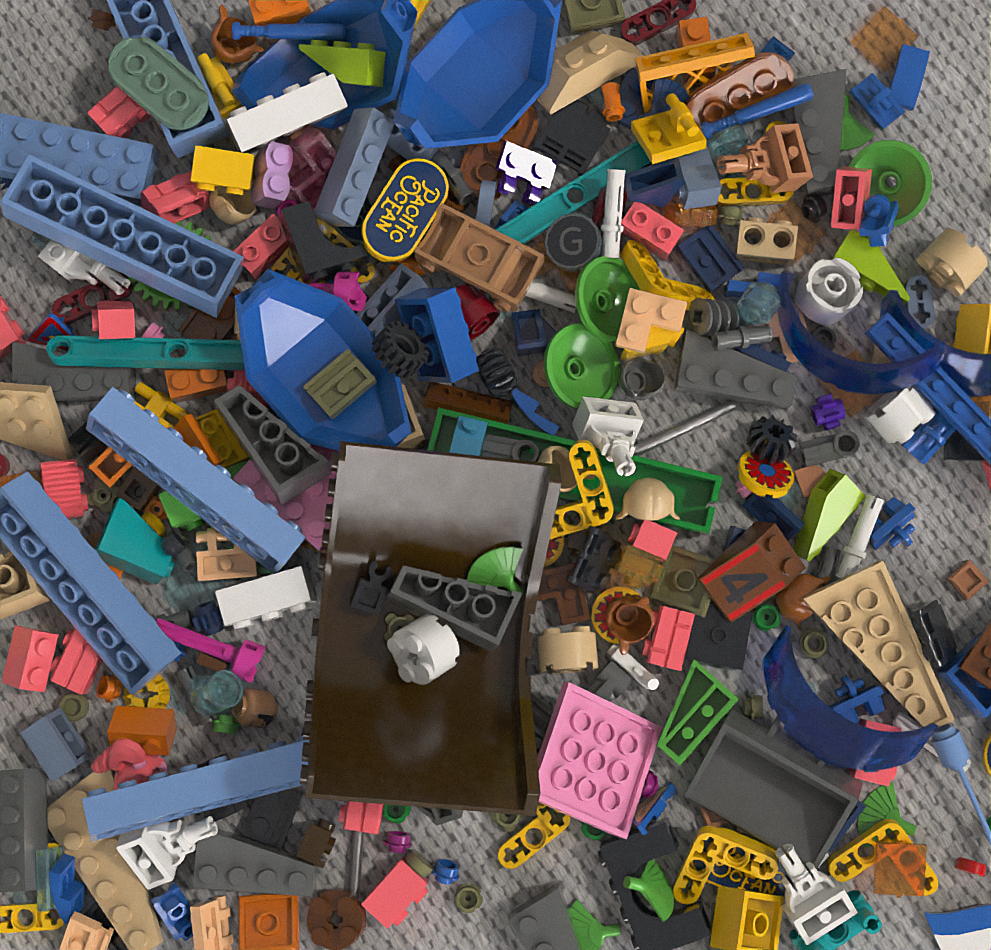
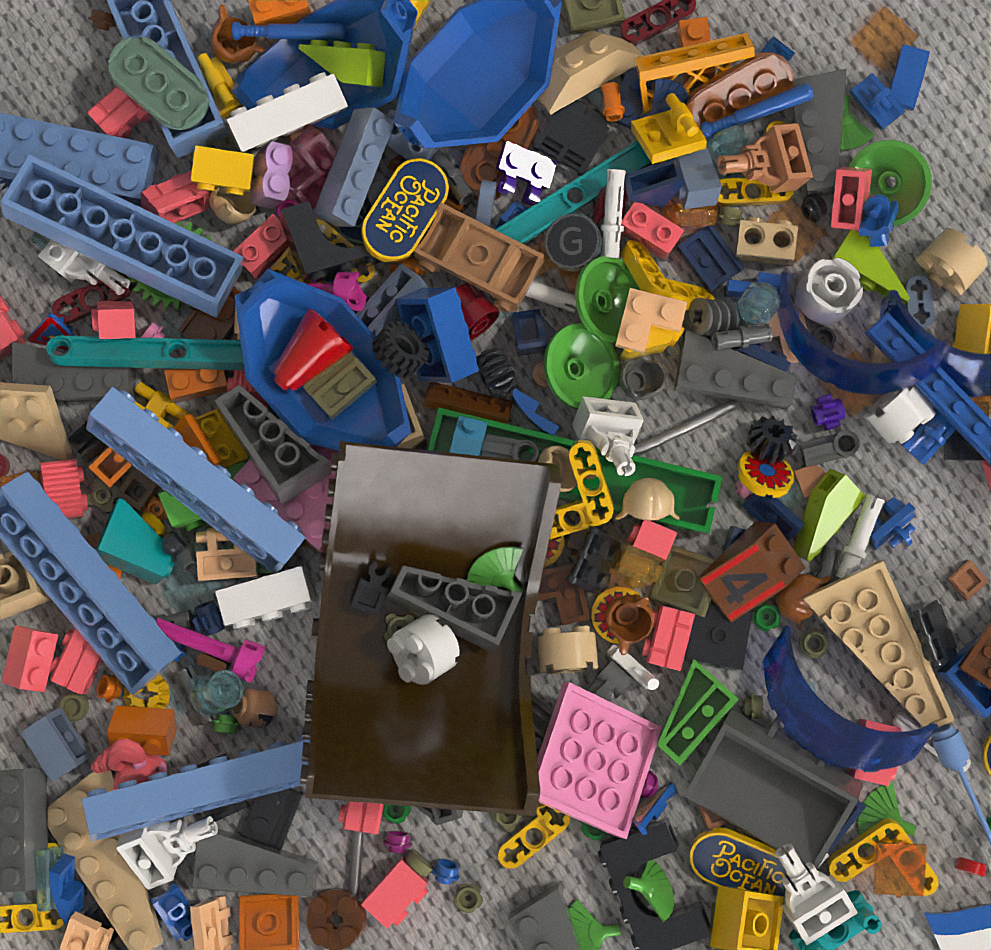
dark brown brick [296,818,336,868] -> none
yellow beam [673,826,778,905] -> none
blue hips [827,675,885,728] -> none
none -> red cone [273,308,354,391]

